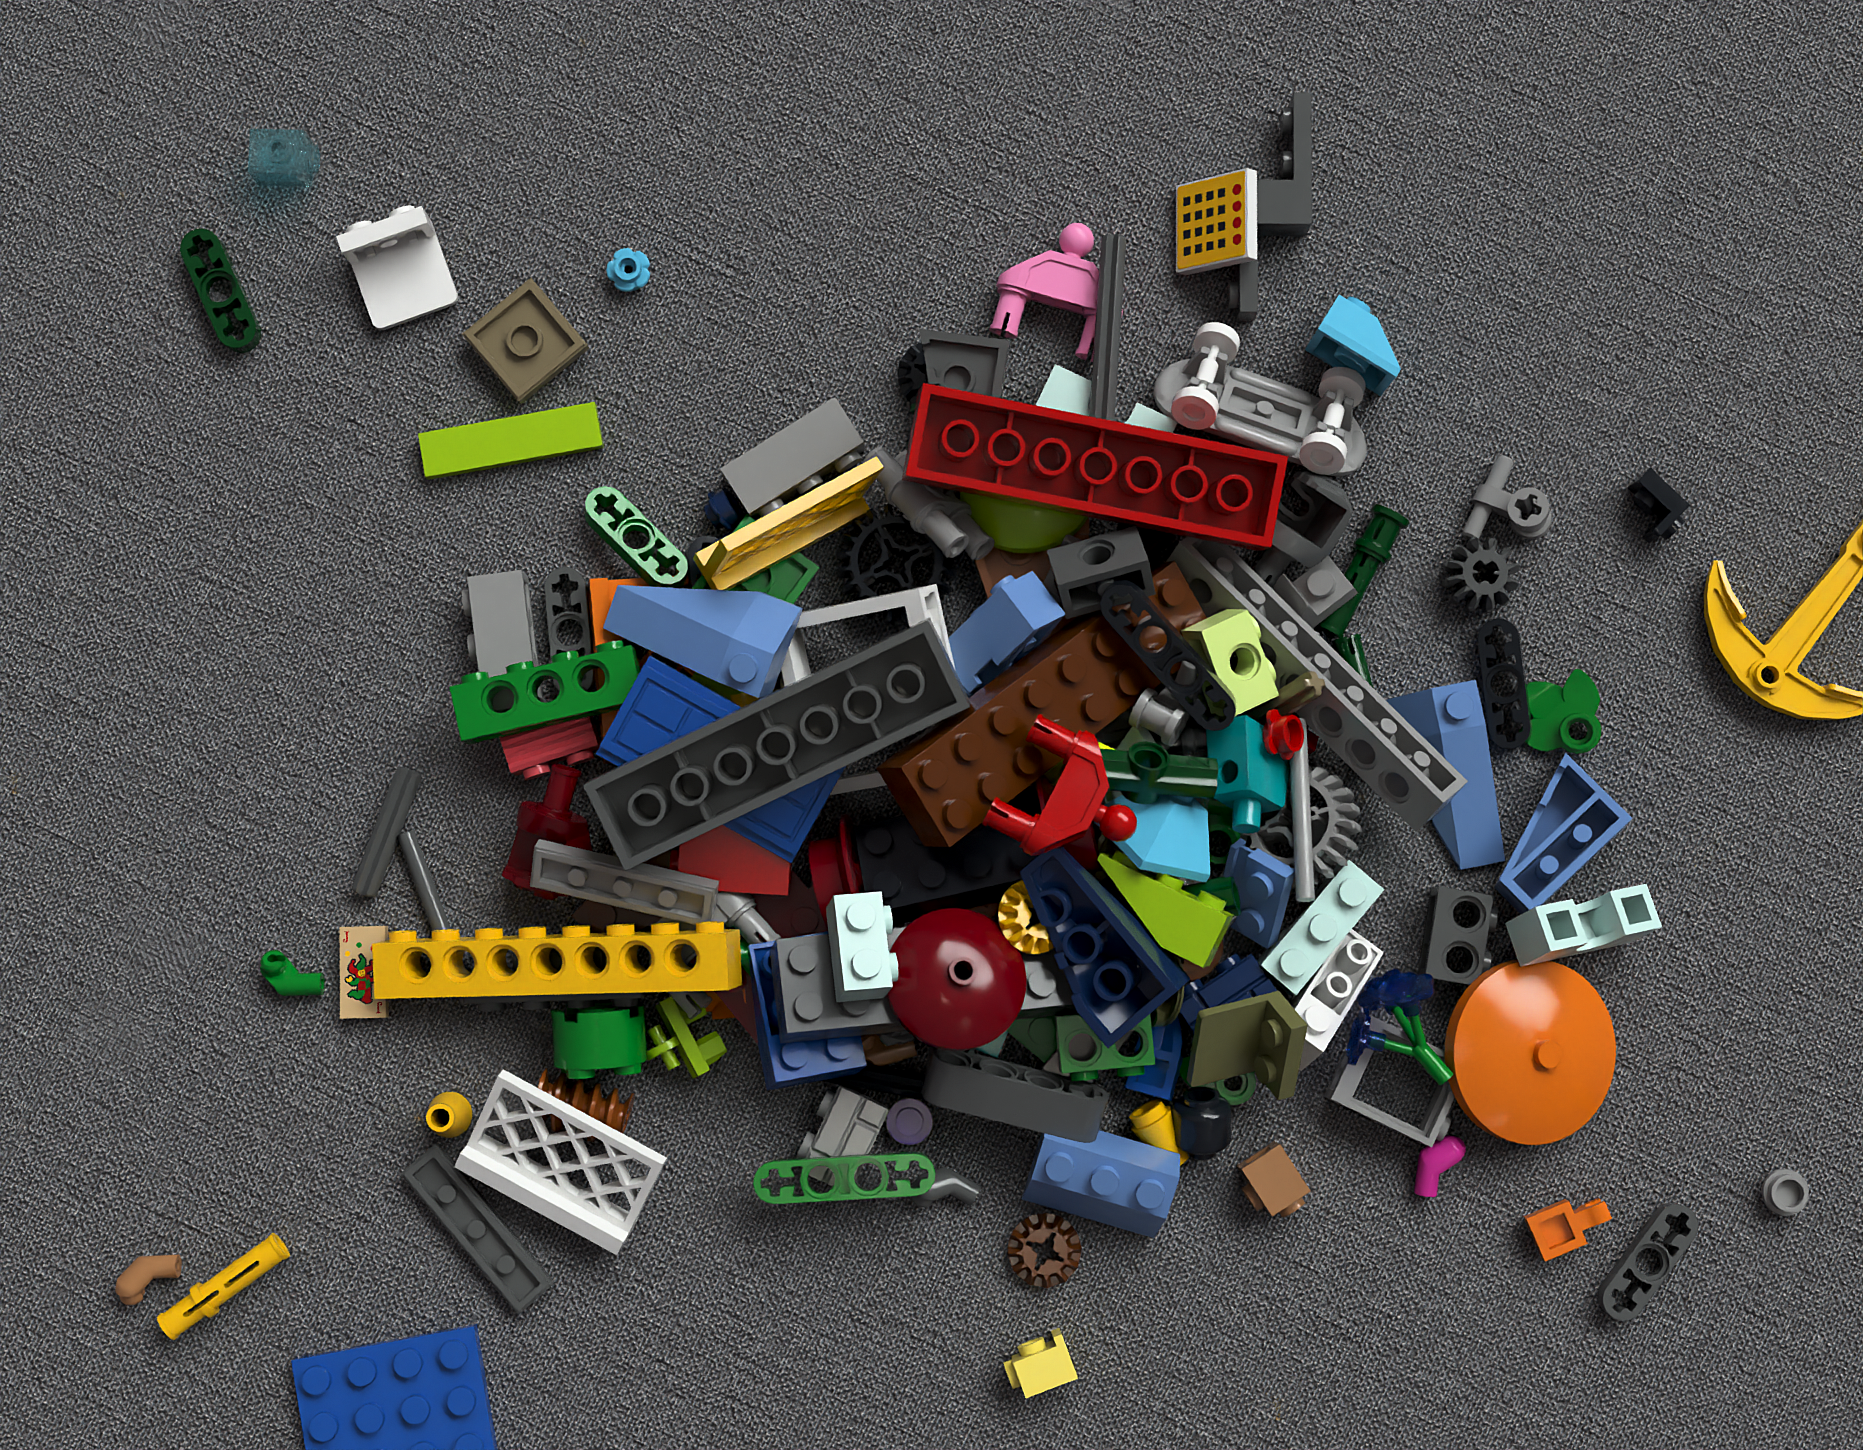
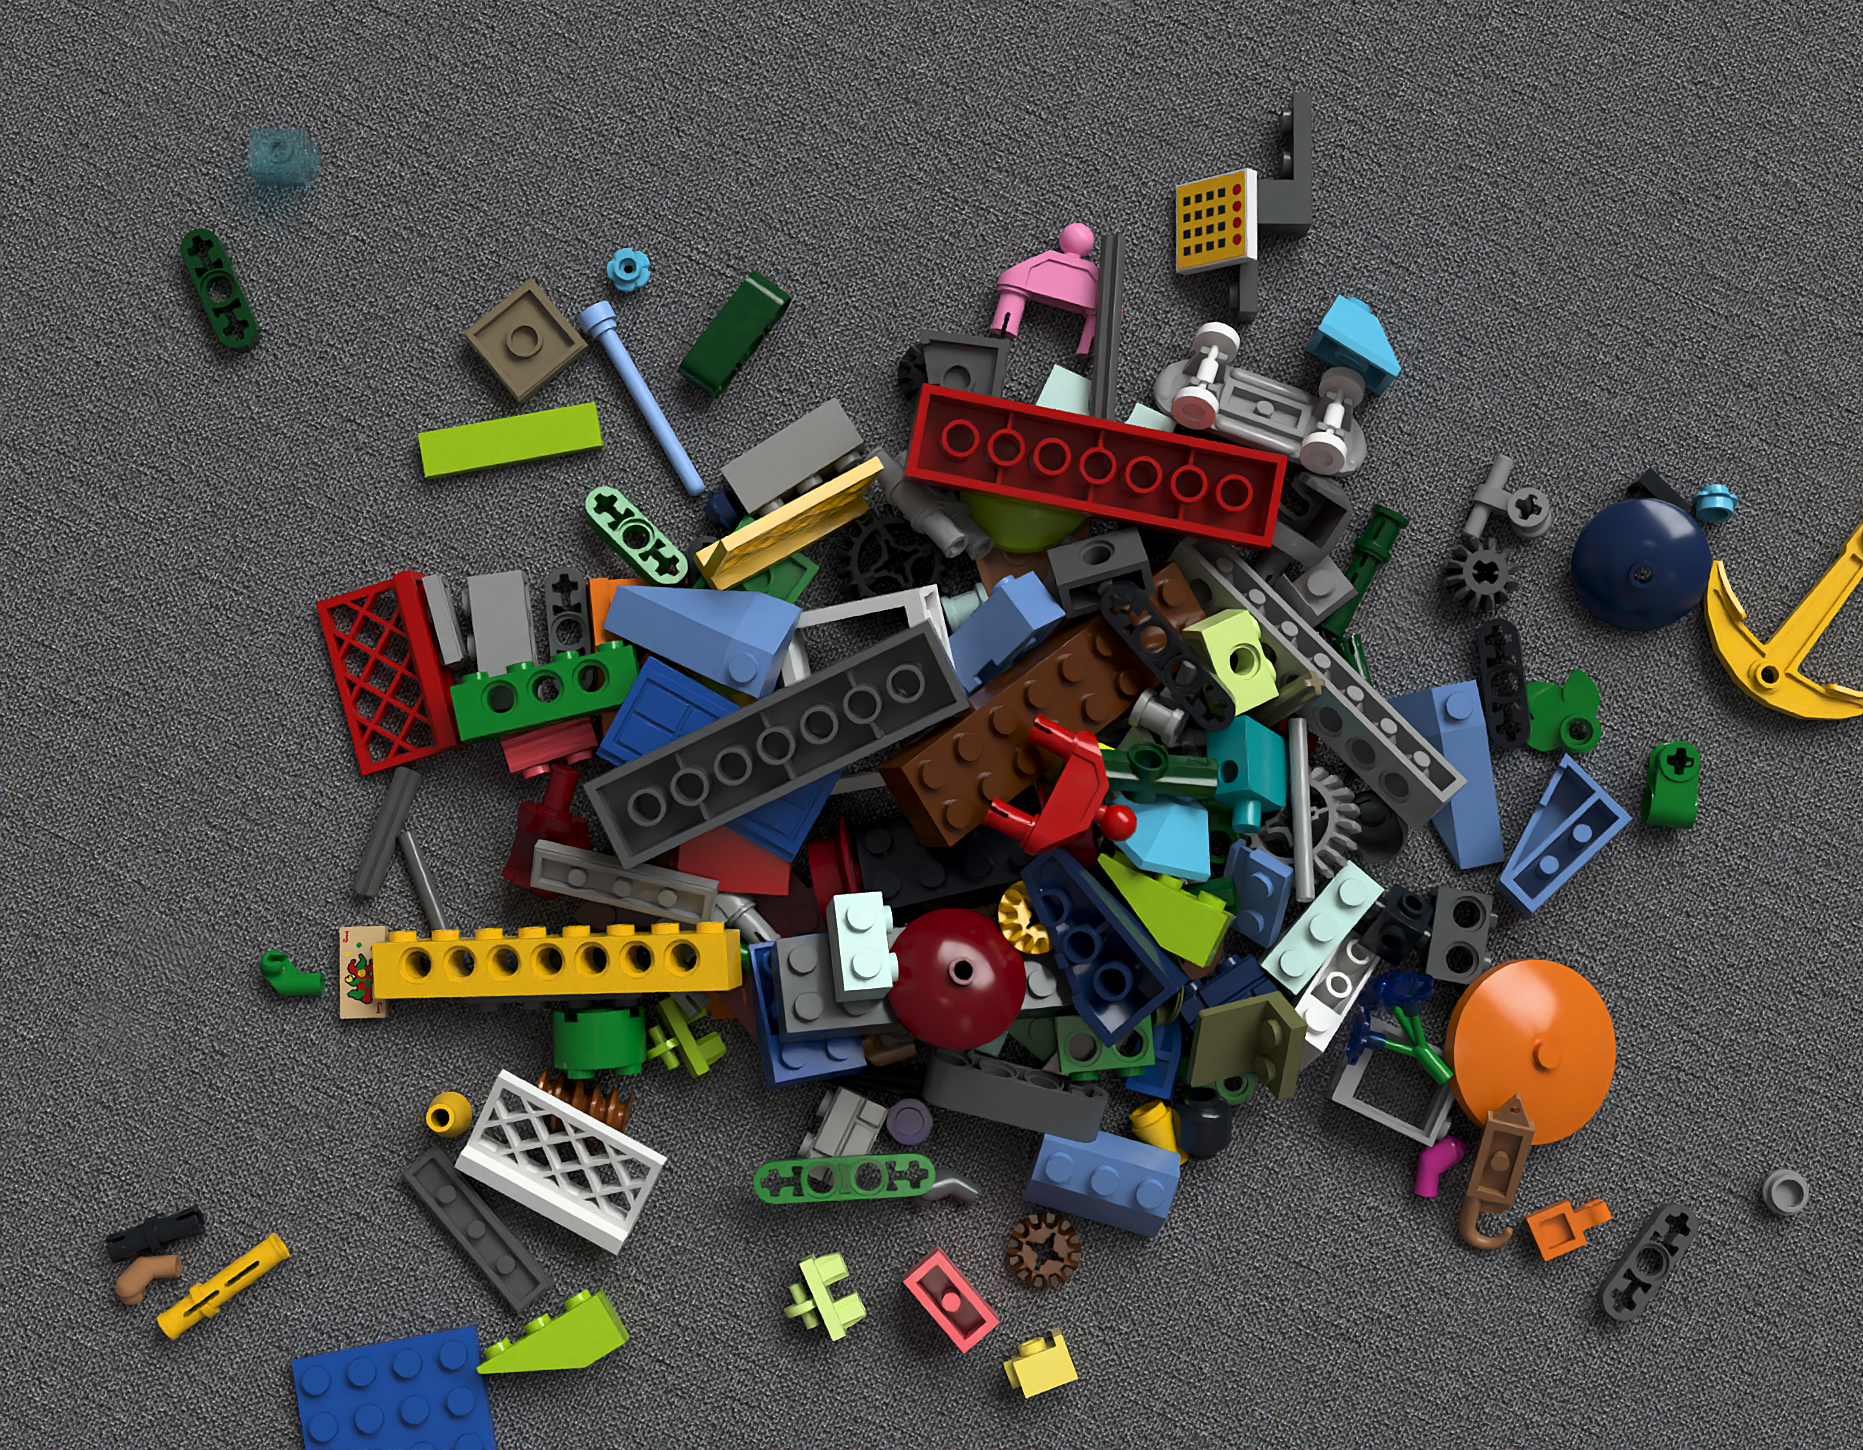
white bracket [336,205,458,330] -> none
medium nougat brick [1236,1141,1311,1217] -> none
red plate [1263,709,1304,760] -> none
light aqua arch [1505,884,1662,967] -> none
none -> black pin [106,1205,206,1264]
none -> red fence [316,570,472,776]
none -> light grey tile [422,573,469,670]
none -> lime slope [476,1288,630,1374]
none -> light blue piece [577,301,704,496]
none -> dark green beam [678,270,792,400]
none -> yellowish green hips [784,1251,867,1341]
none -> coral brick [903,1245,1000,1354]
none -> light aqua bush [939,582,988,634]
none -> dark grey hair [1350,790,1408,863]
none -> black brick [1358,883,1435,968]
none -> medium nougat plate [1458,1093,1535,1250]
none -> dark blue dish [1571,498,1711,631]
none -> green piece [1641,741,1701,830]
none -> medium azure plate [1692,484,1738,522]

